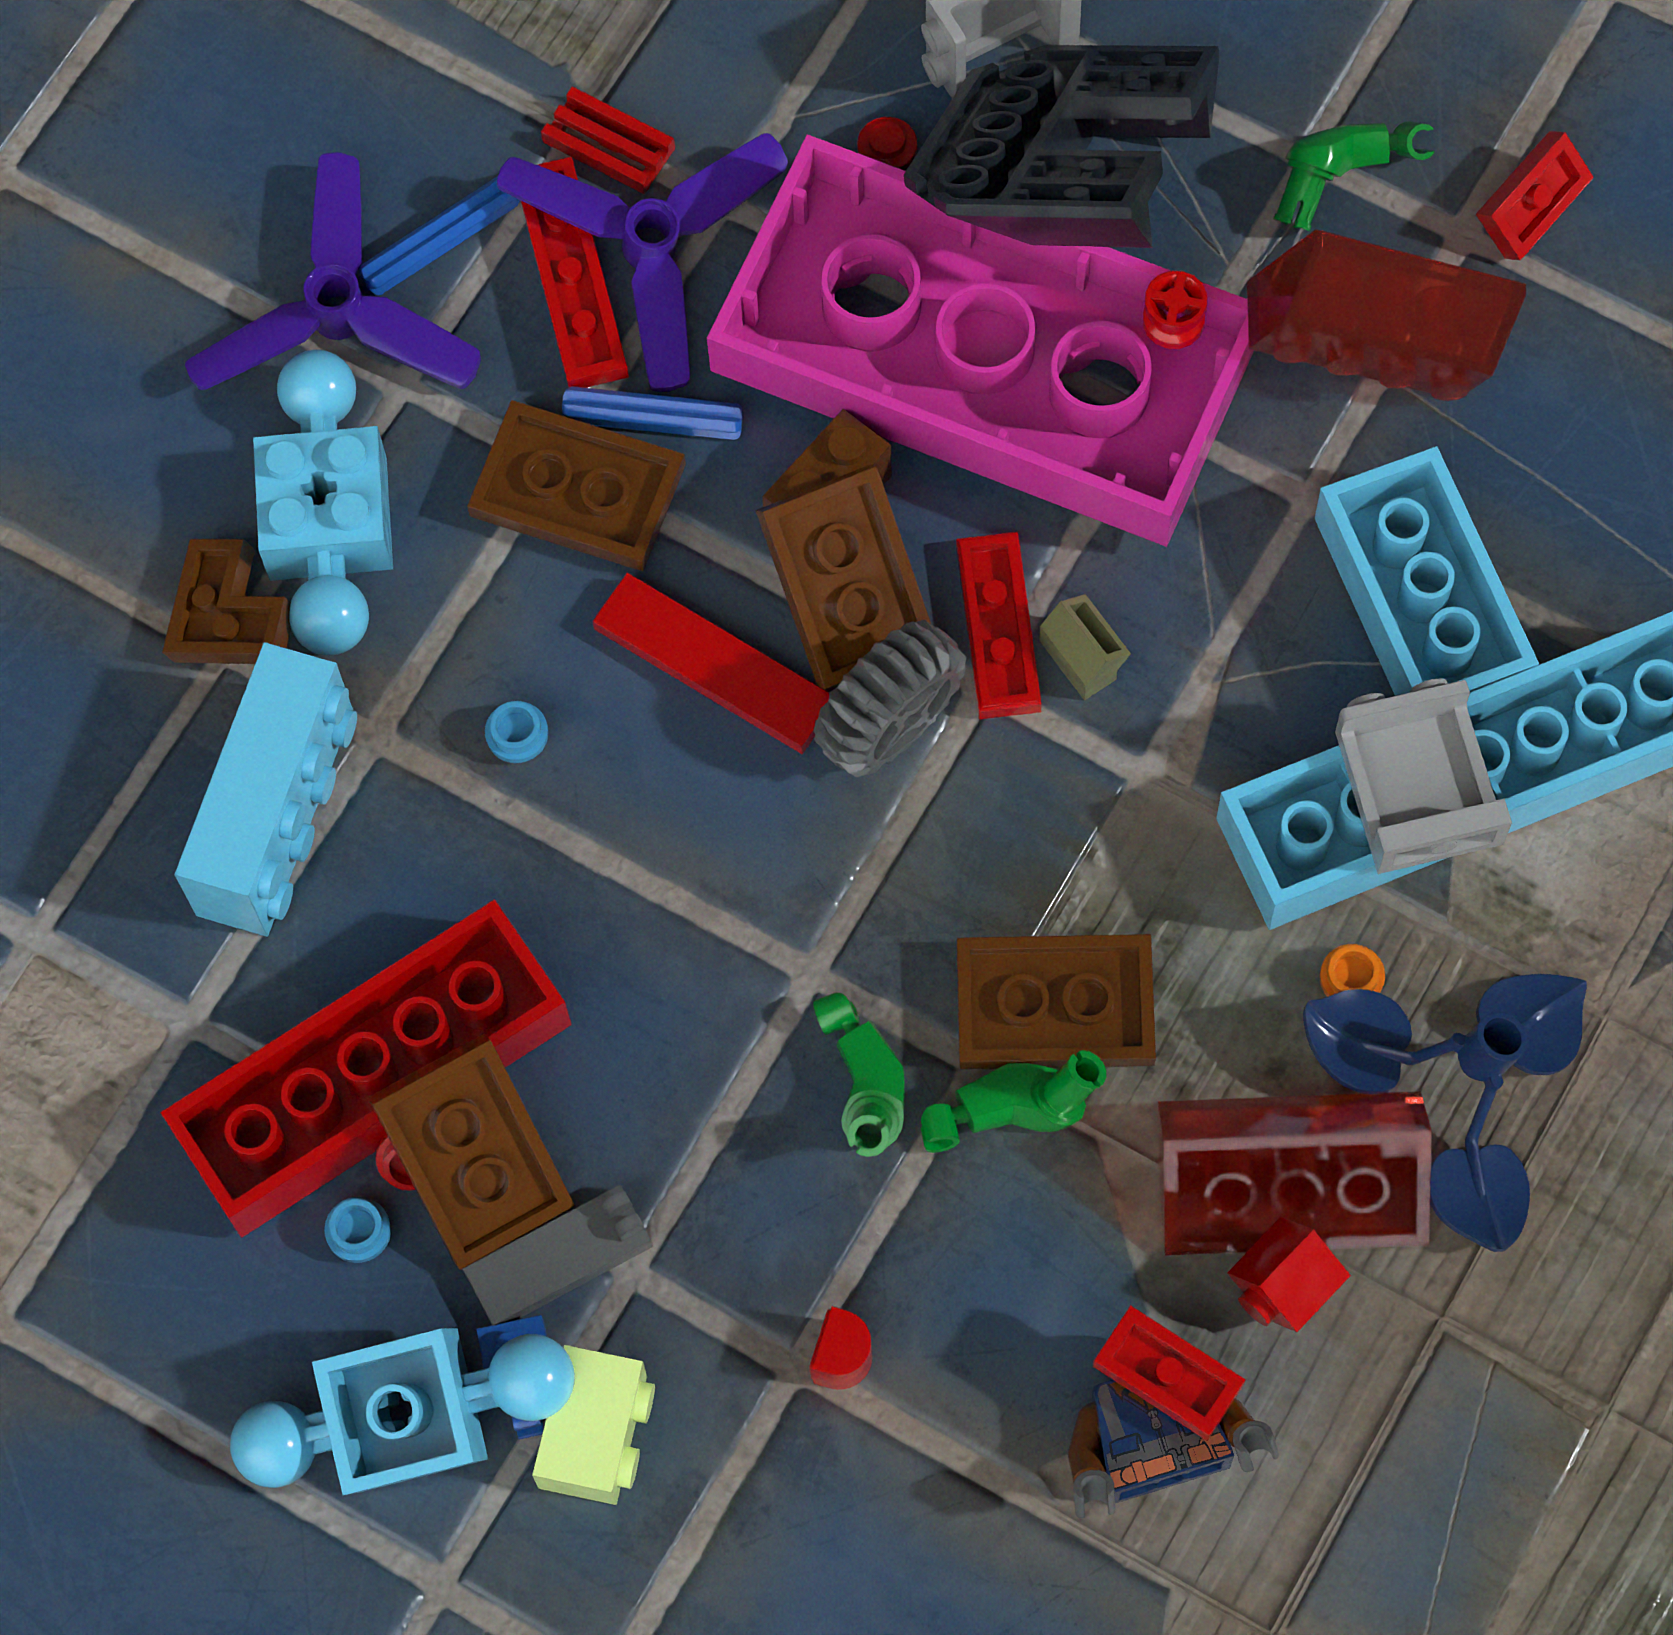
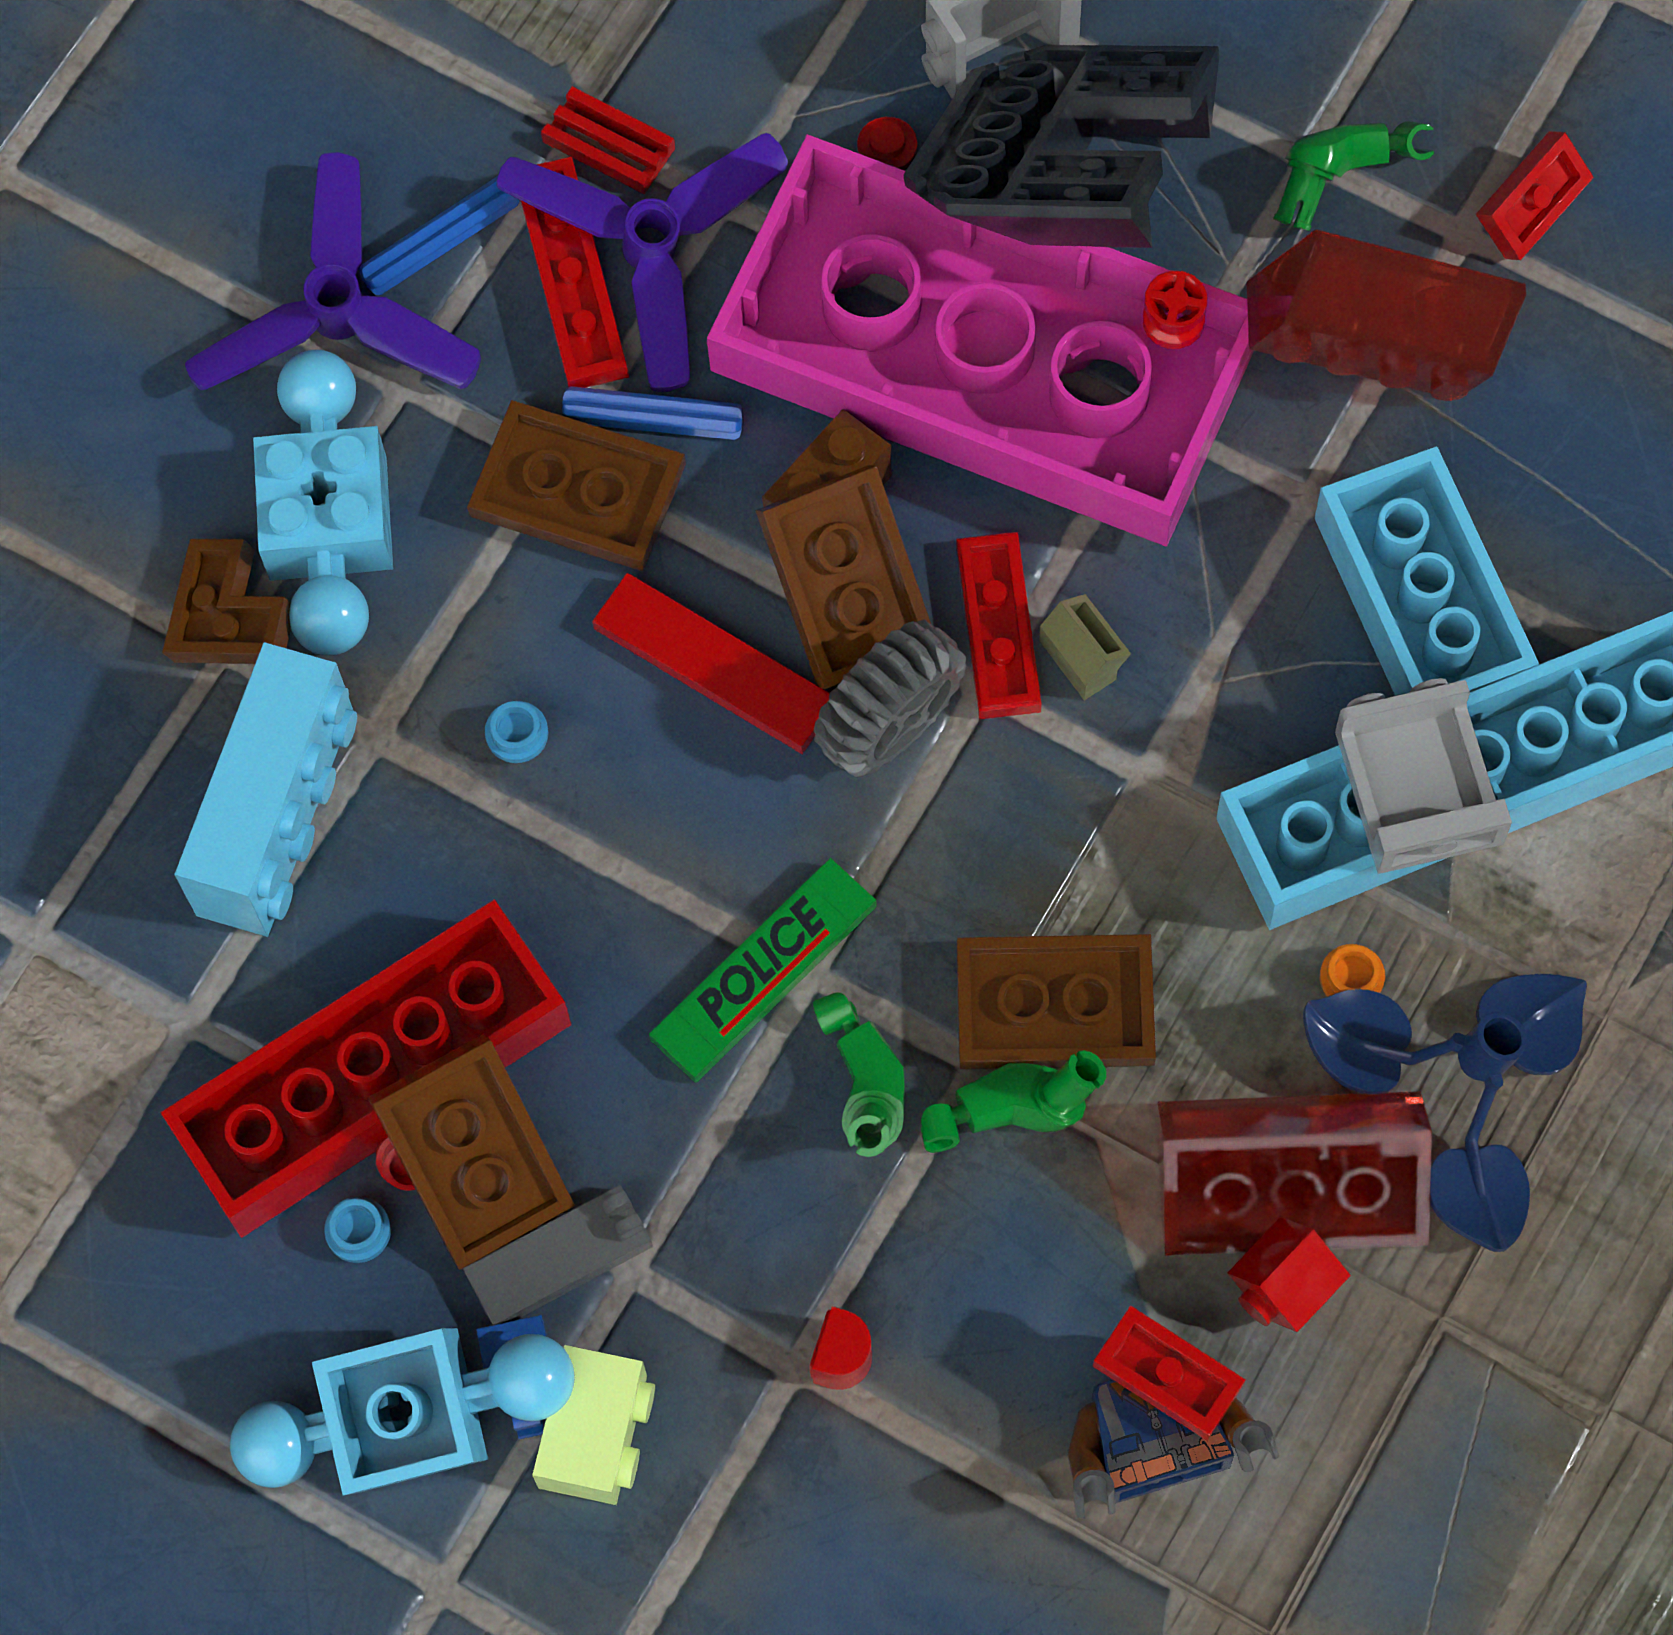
none -> green tile [649,858,877,1083]

